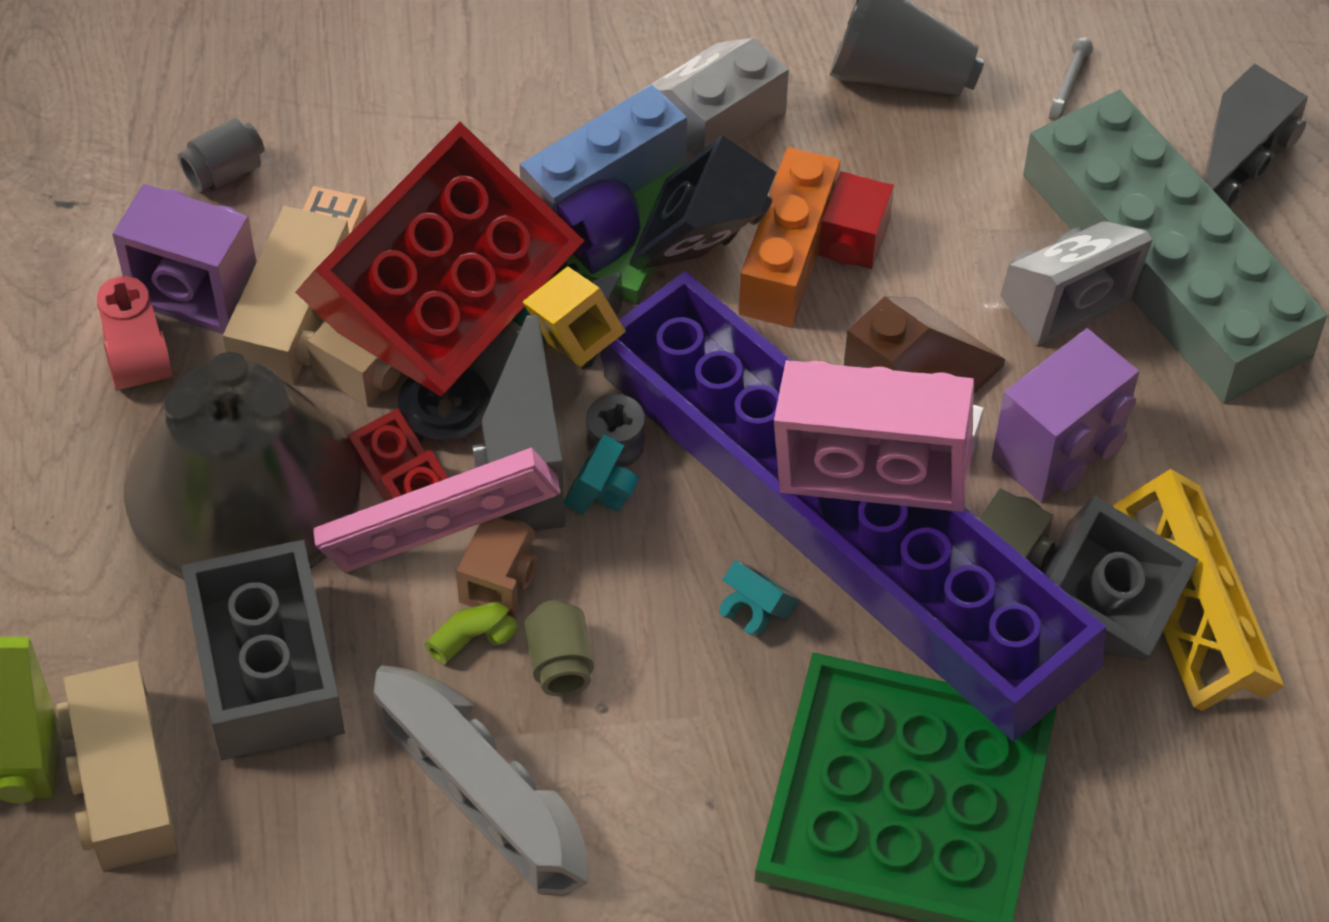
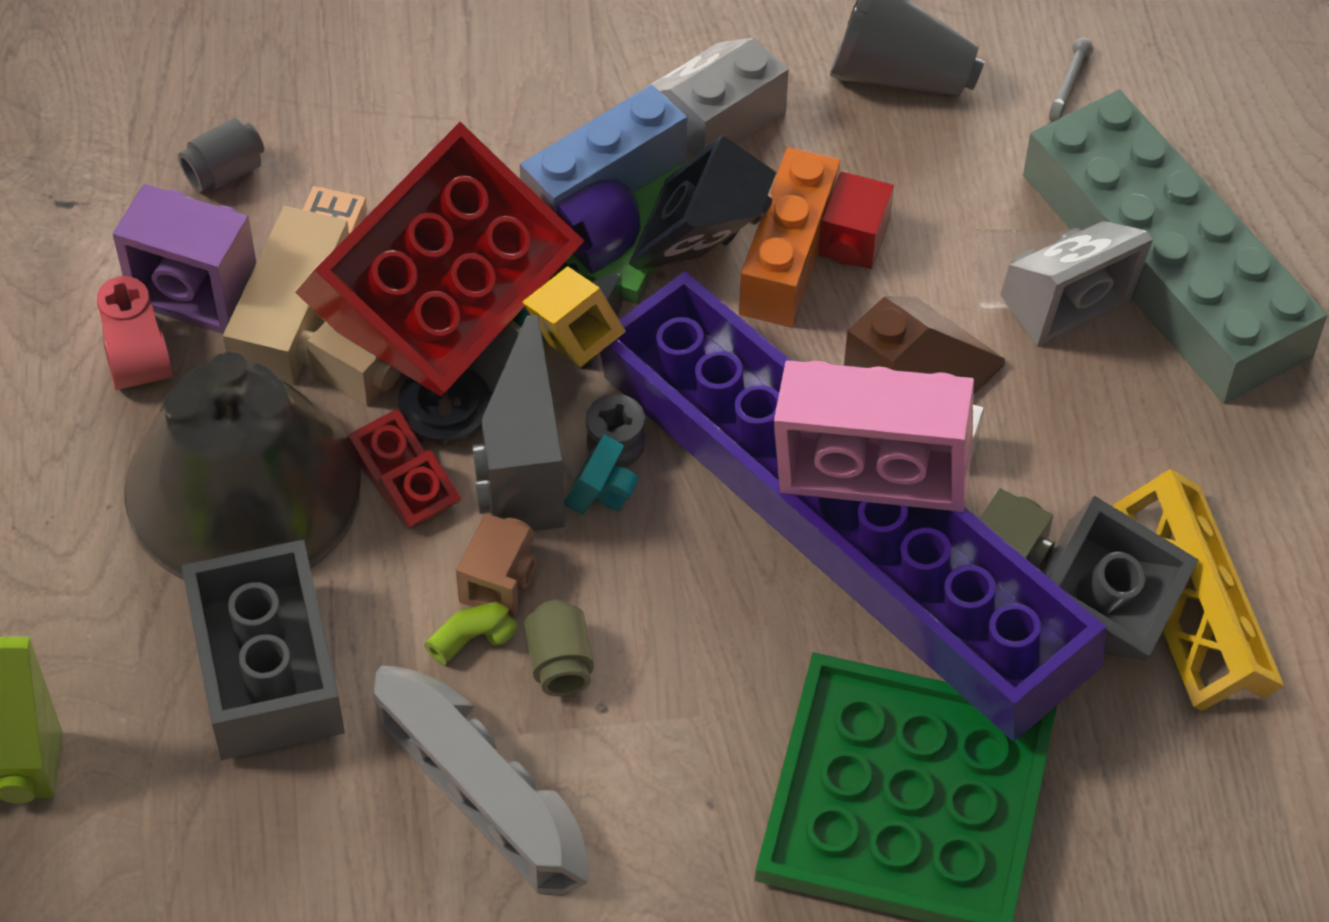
tan brick [56,661,179,871] -> none
bright pink tile [314,448,560,572] -> none
teal tile [719,560,800,637] -> none
medium lavender brick [992,328,1139,503] -> none
dark grey slope [1204,63,1308,208] -> none

